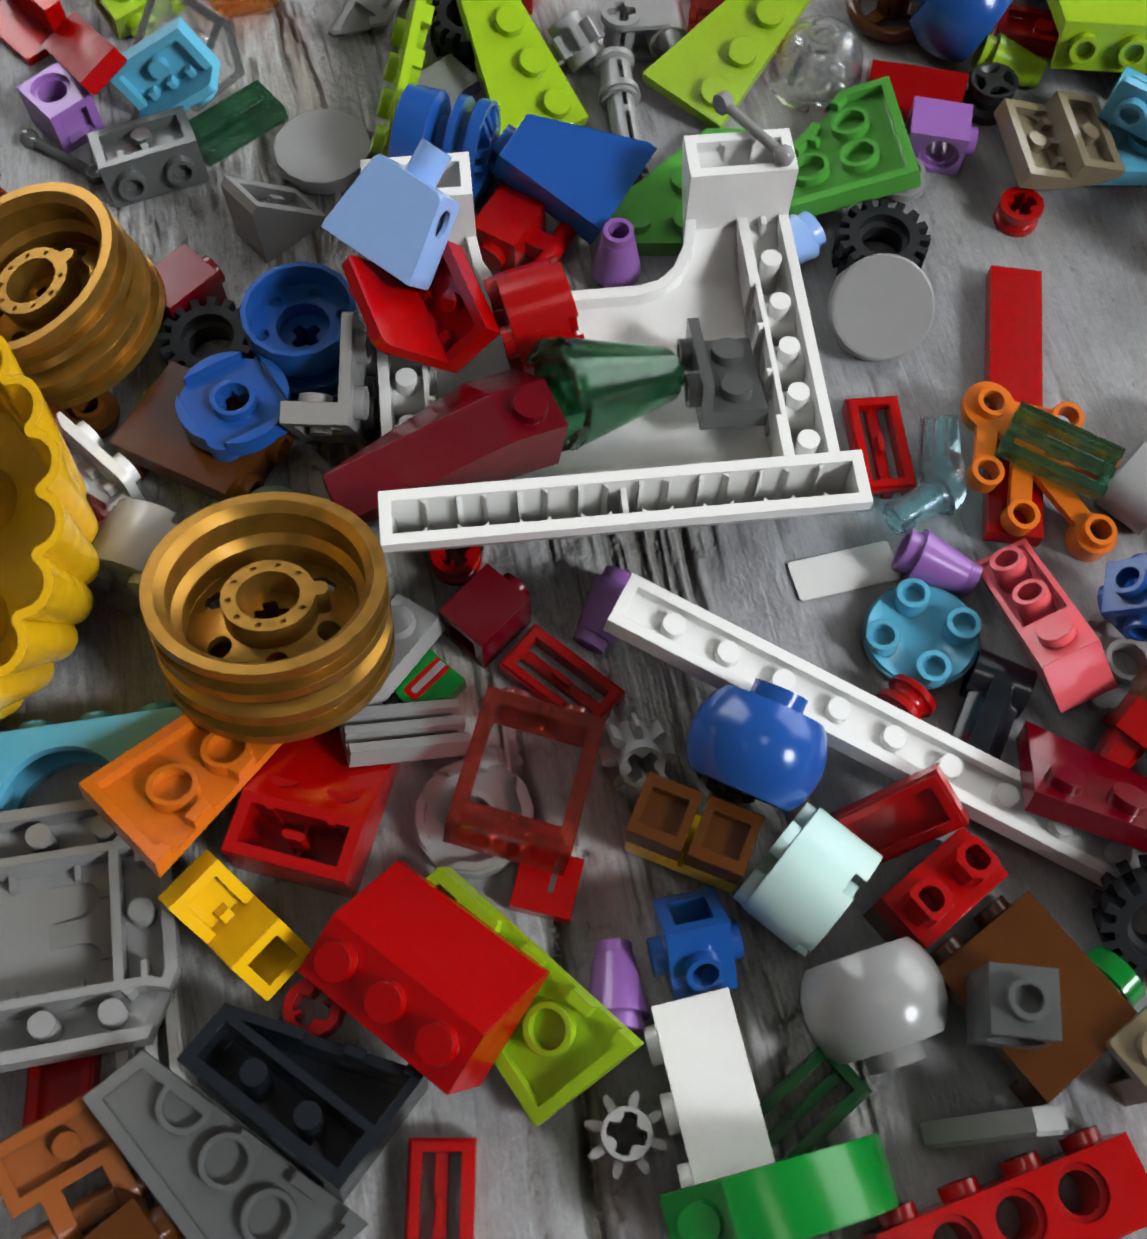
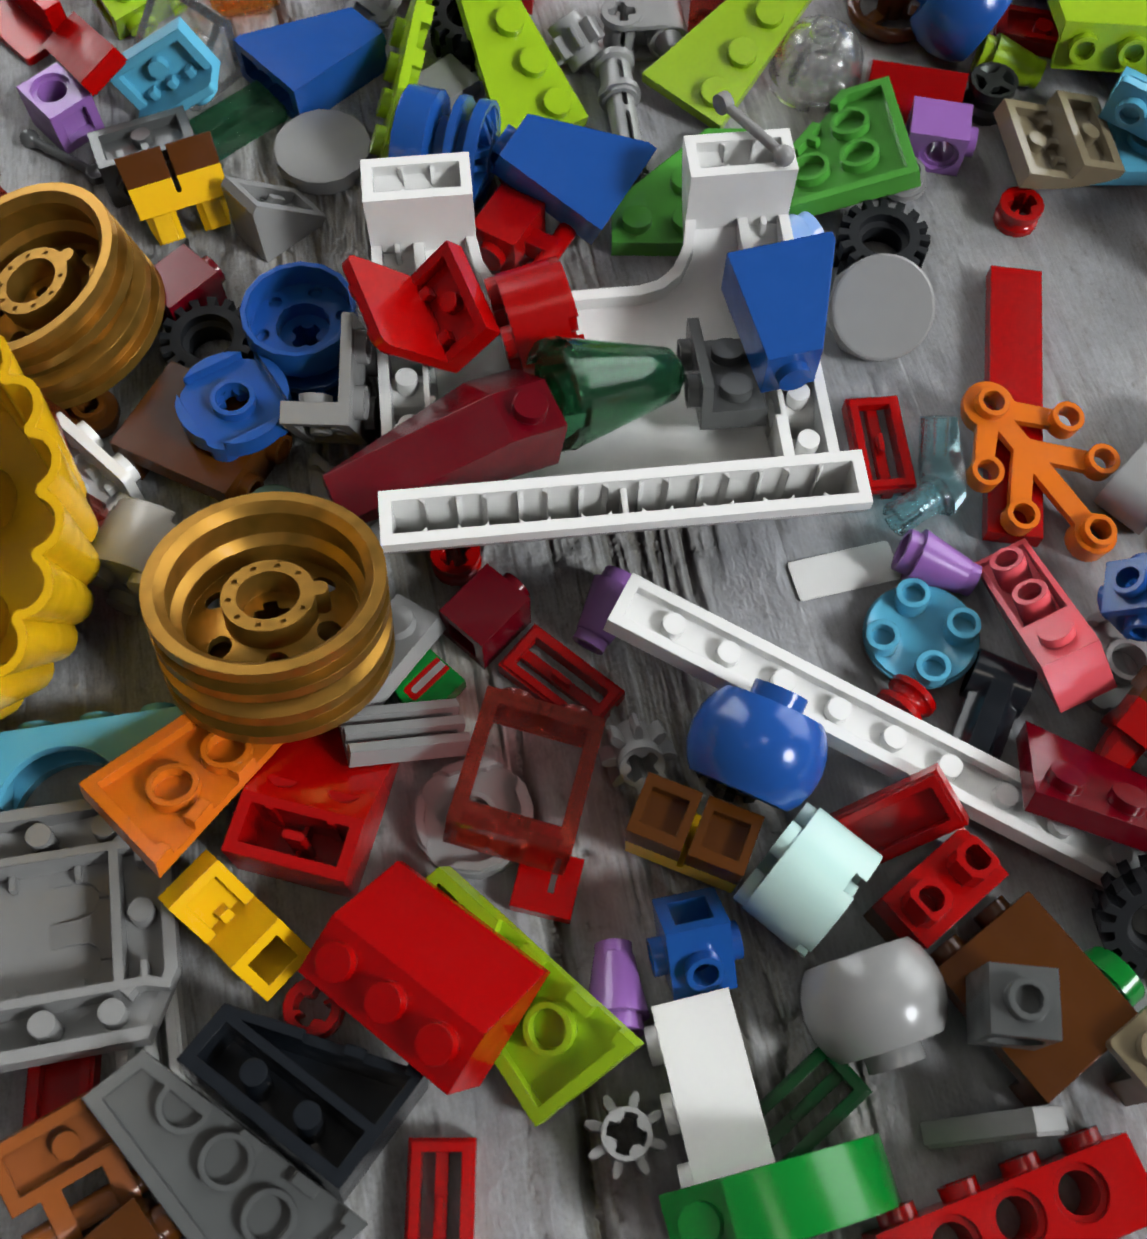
light blue torso [321,138,460,291] -> none
medium lavender cone [591,218,641,288] -> none
clear green tile [994,401,1126,502] -> none
none -> hips [114,131,231,246]
none -> blue slope [233,7,387,119]
none -> blue slope [721,231,836,393]

